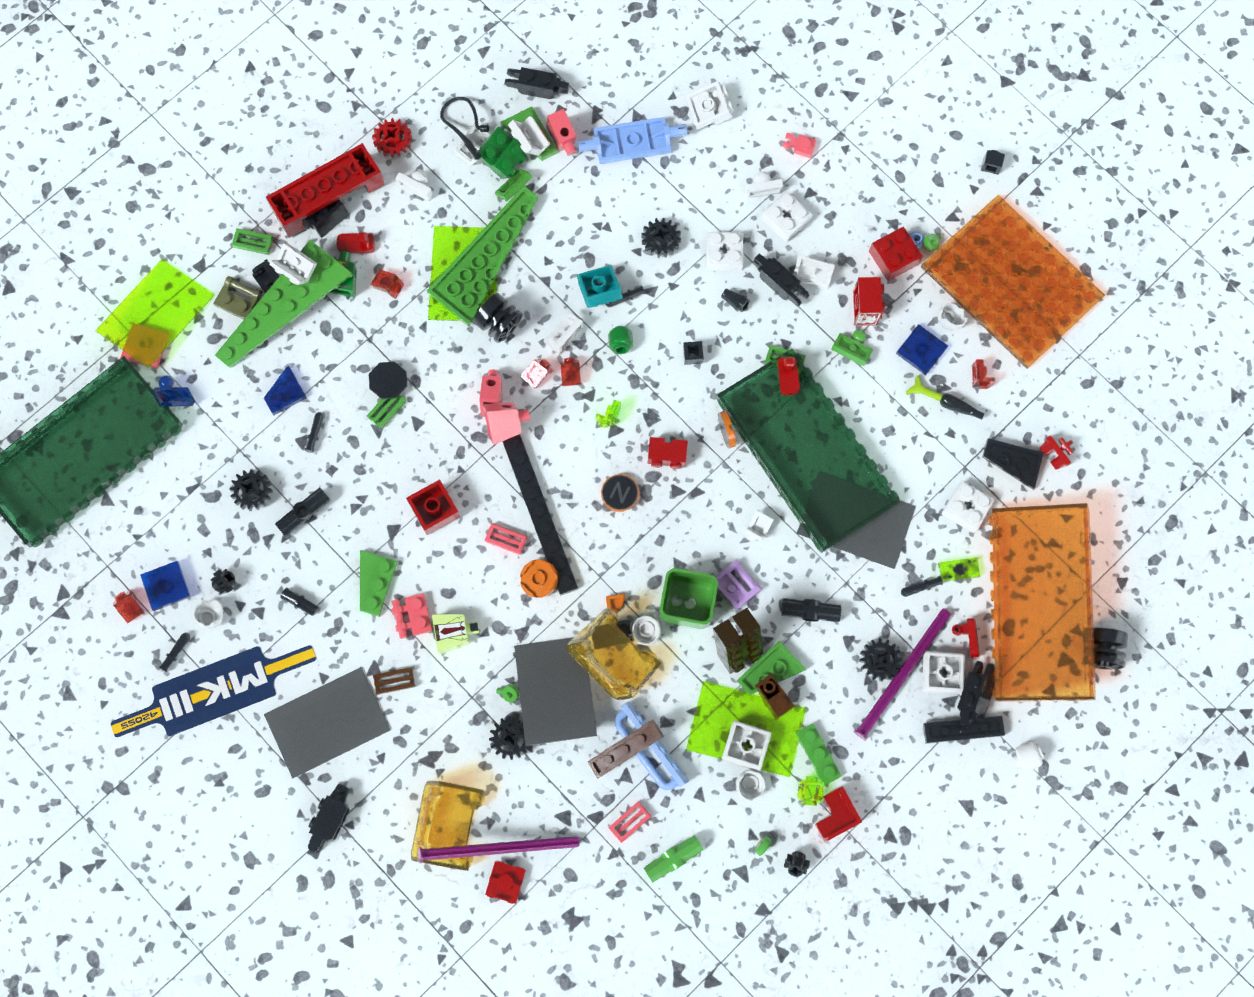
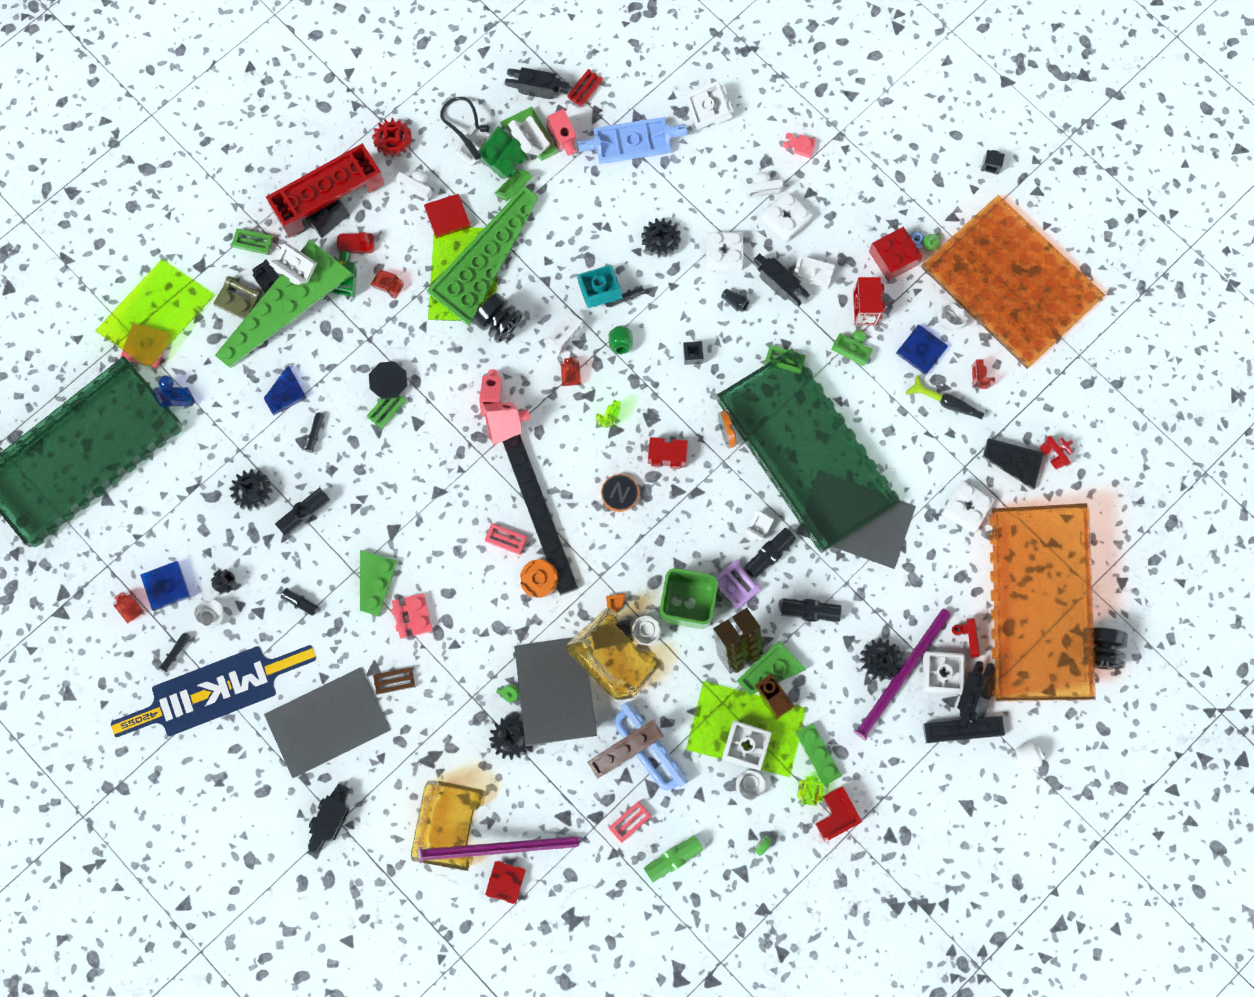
red brick [406,479,460,535] -> none
torso [432,614,479,654] -> none
bracket [521,358,554,389] -> none
red piece [777,357,800,396] -> none
black gear [784,851,810,877] -> none
black piece [900,576,943,597] -> none
clear neon green tile [938,558,980,582] -> none
none -> red tile [424,193,471,239]
none -> red tile [567,69,603,107]
none -> black piece [744,528,797,579]

